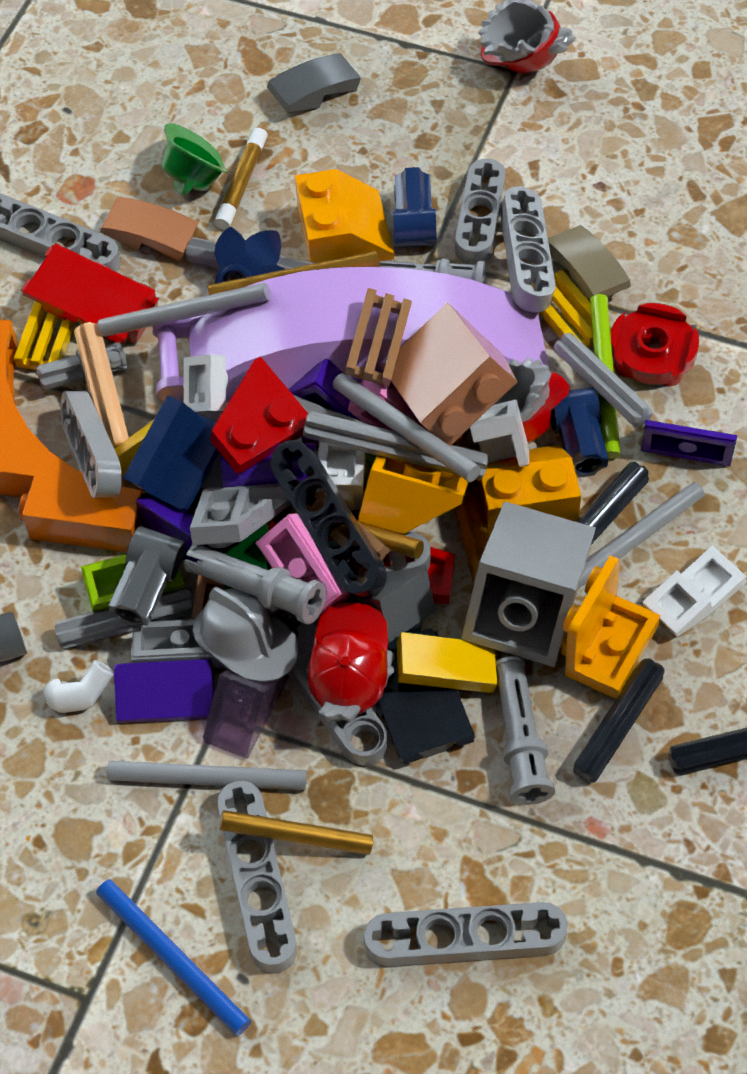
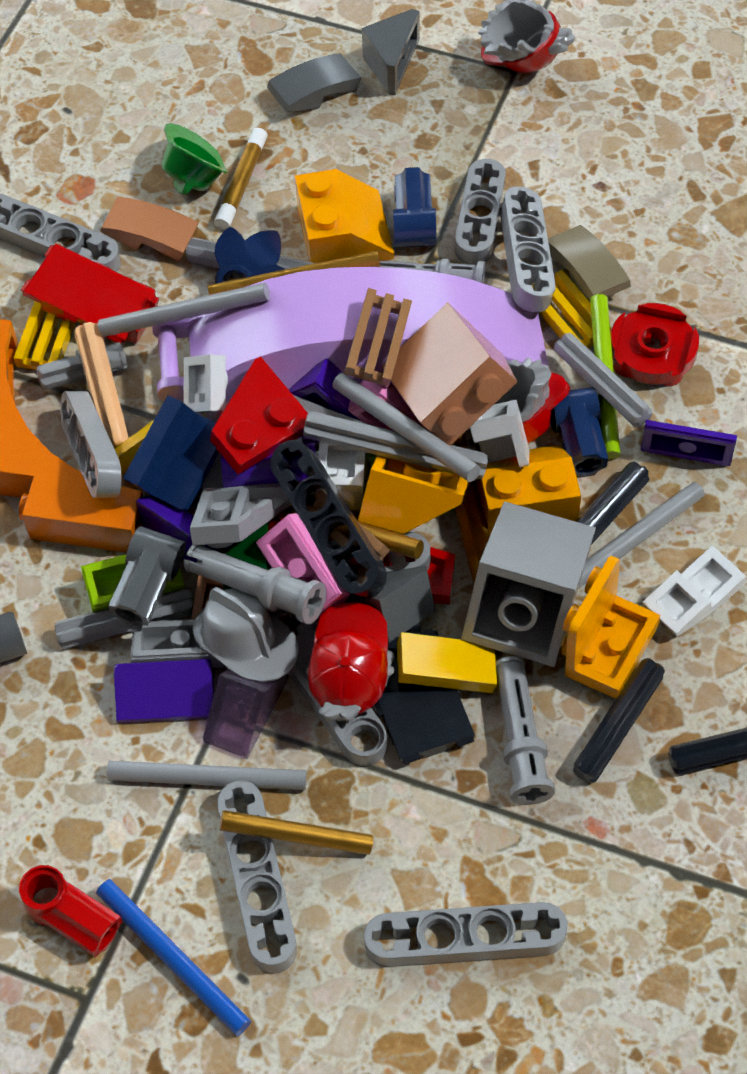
white arm [44,660,114,713] -> none
none -> red piece [19,865,122,958]
none -> dark grey slope [362,9,420,95]

